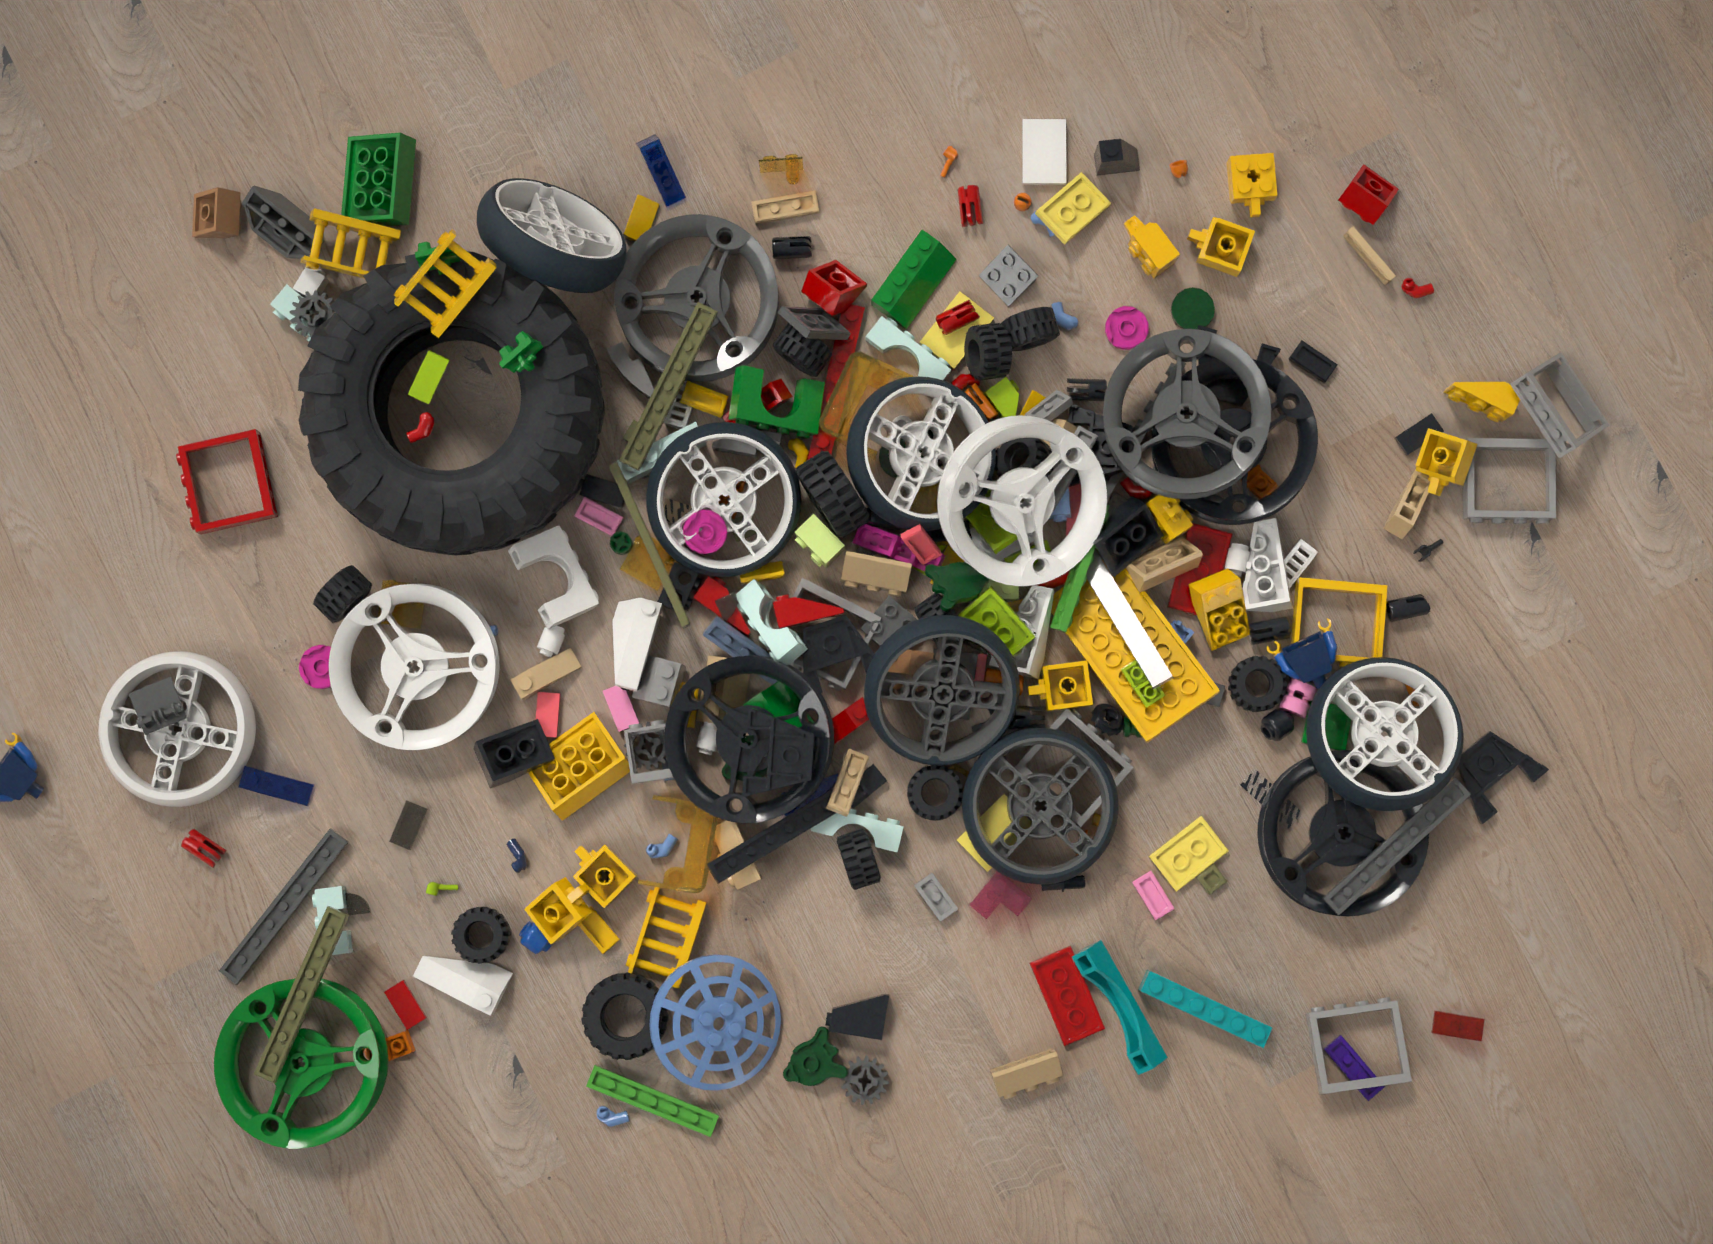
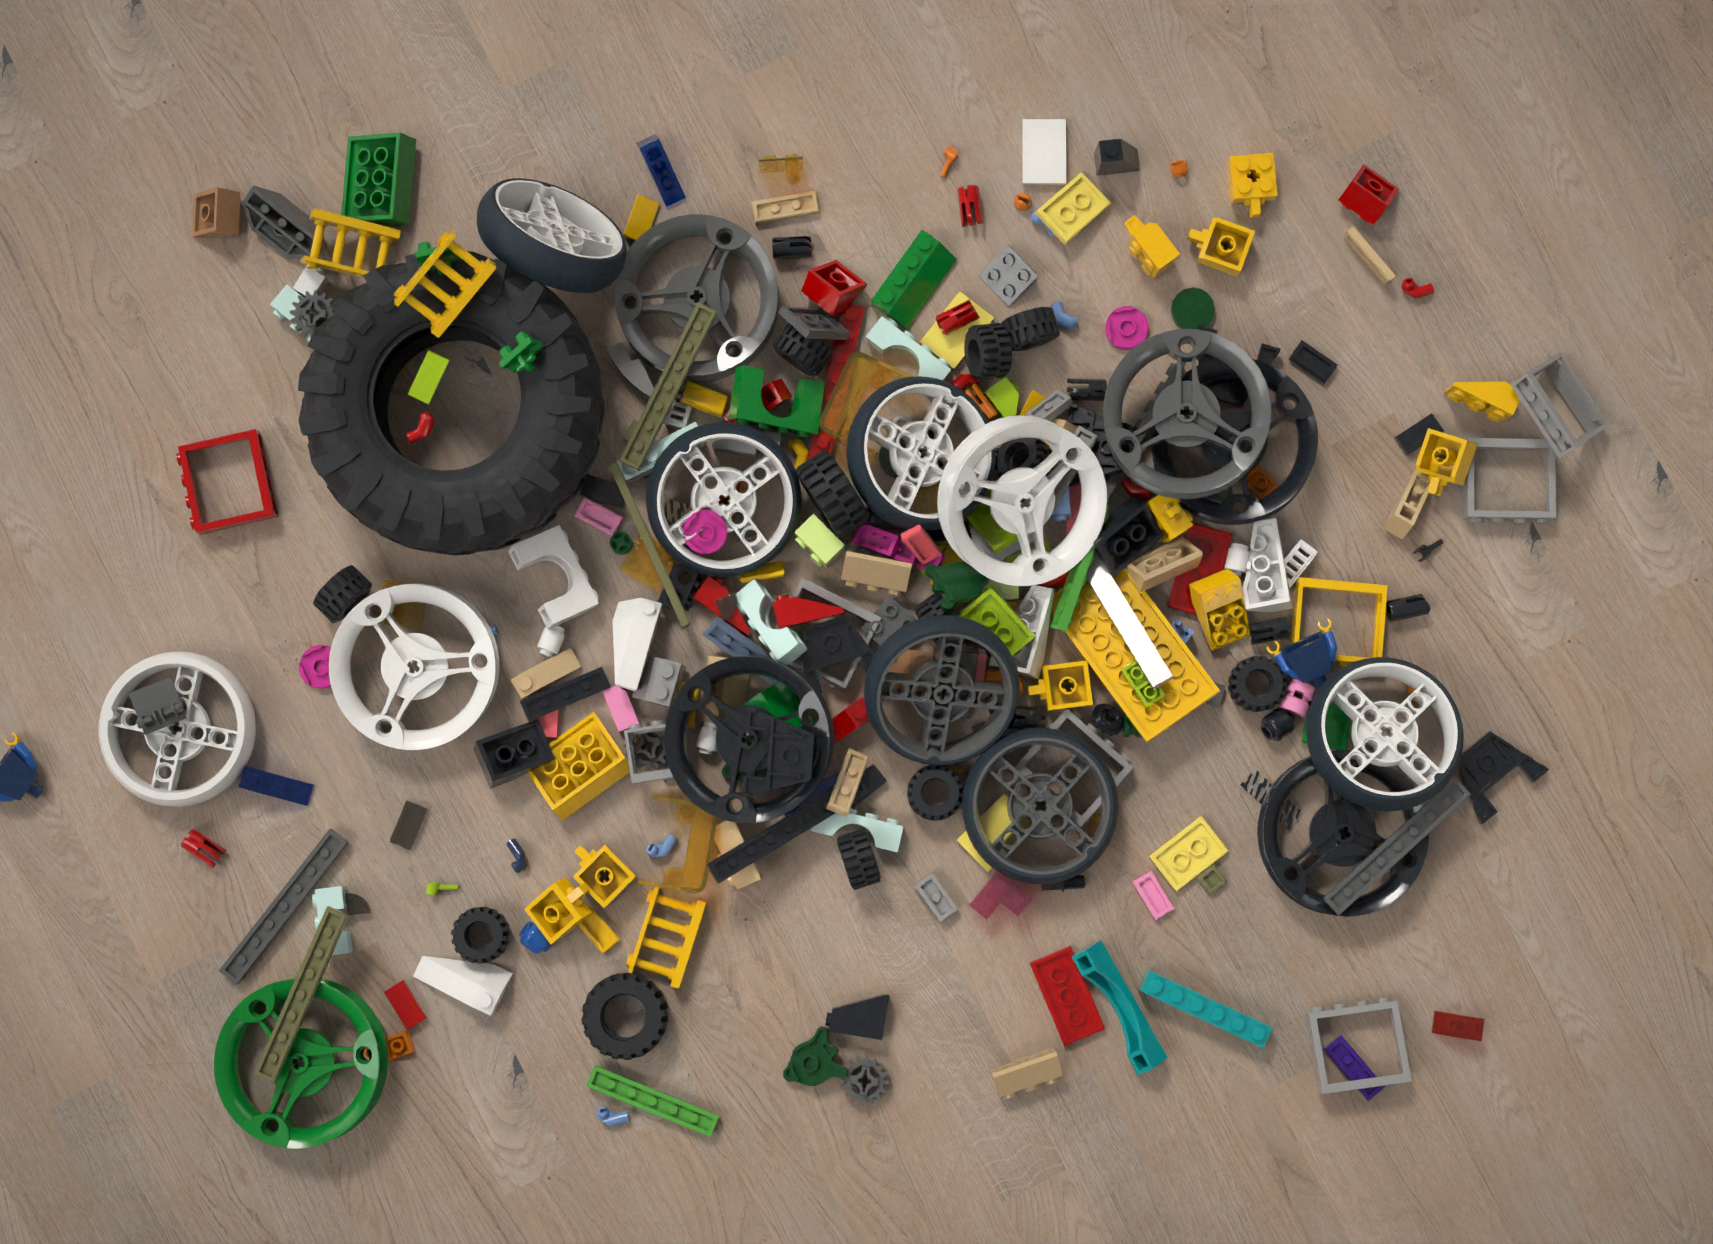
medium blue dish [649,954,781,1090] -> none
none -> black plate [520,667,611,722]

